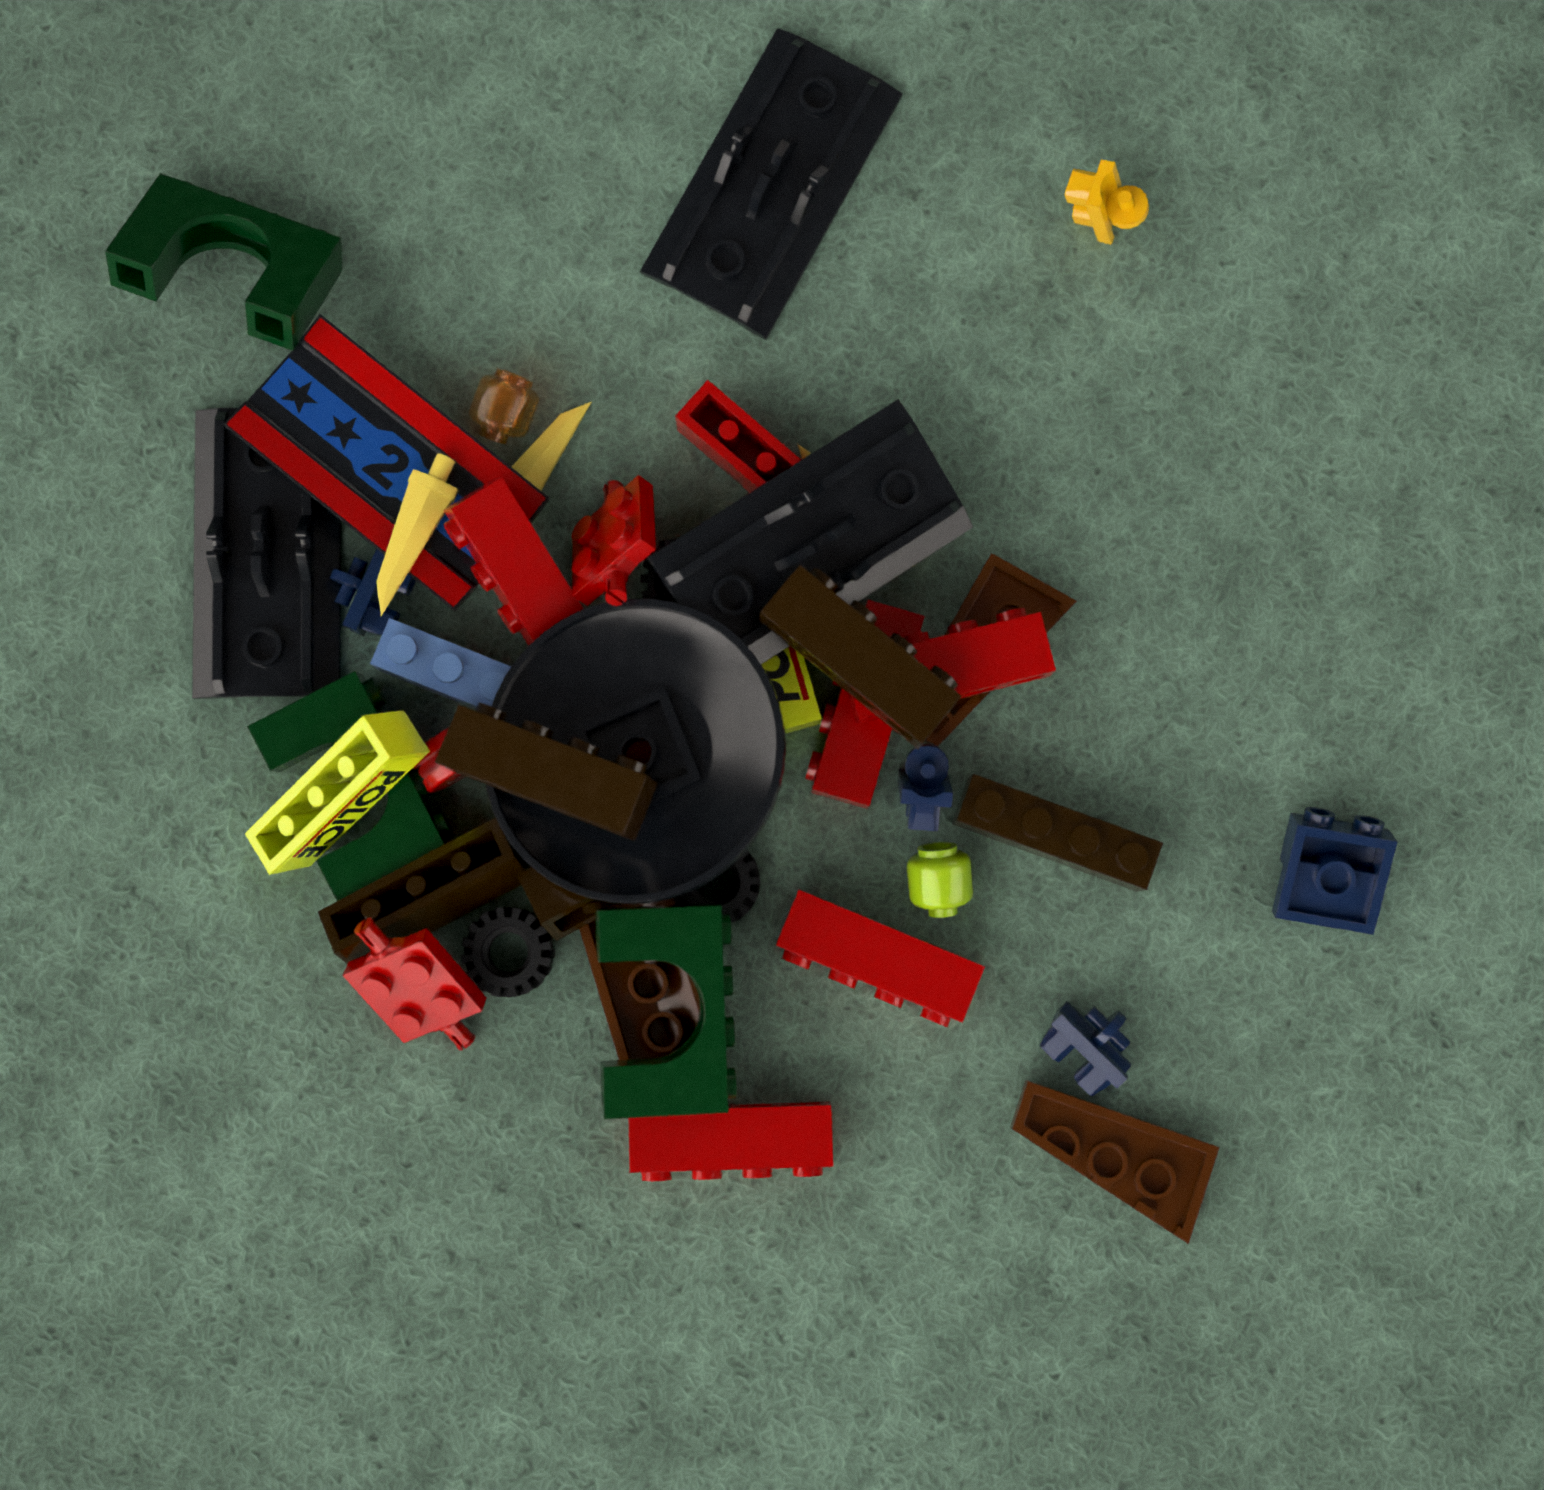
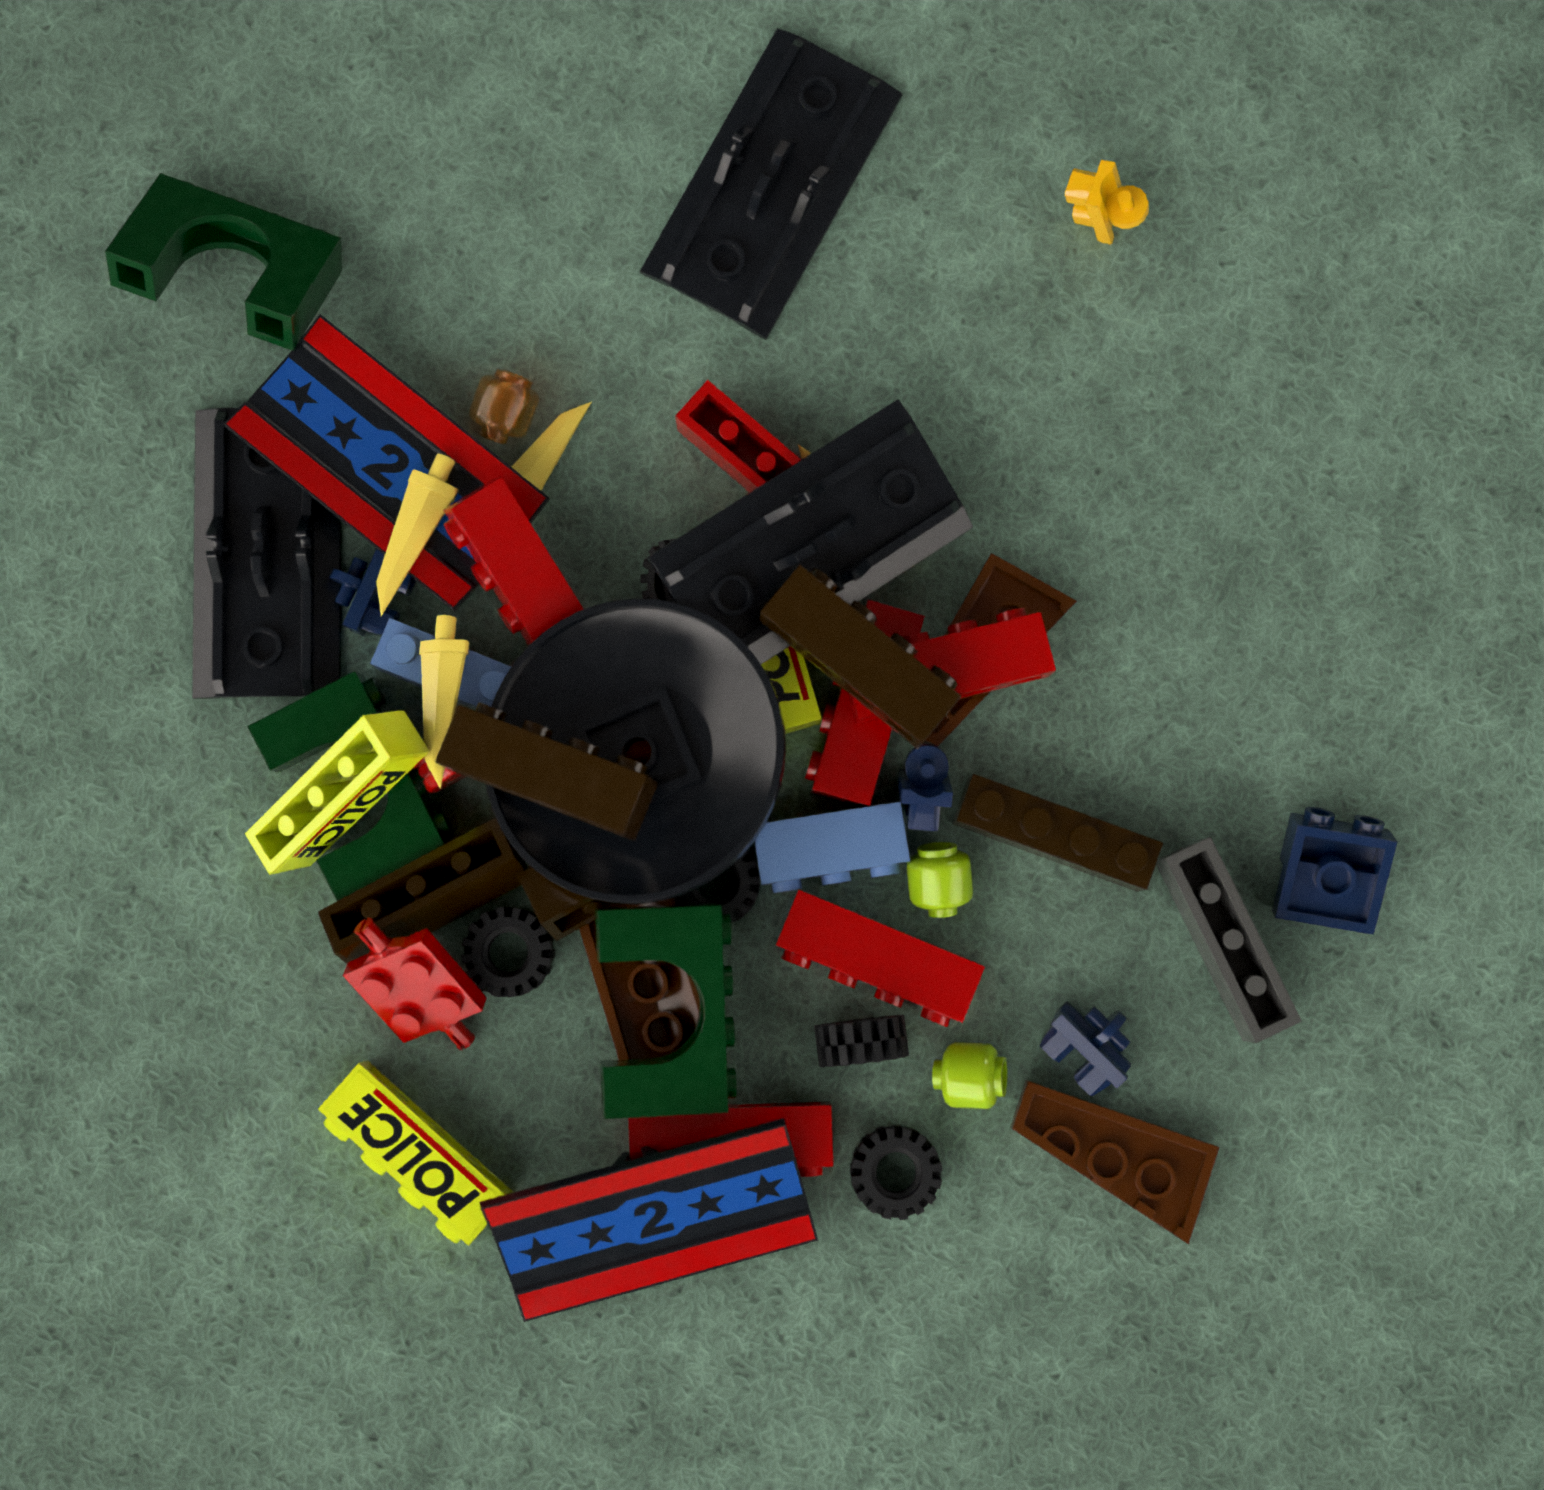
red plate [572,475,656,606] -> none
none -> neon yellow brick [318,1060,513,1246]
none -> light yellow bar [419,615,469,789]
none -> hinge [480,1118,818,1322]
none -> medium blue brick [755,802,910,893]
none -> black tyre [814,1015,909,1067]
none -> black tyre [850,1125,942,1220]
none -> lime head [932,1042,1008,1109]
none -> dark grey brick [1156,837,1302,1043]

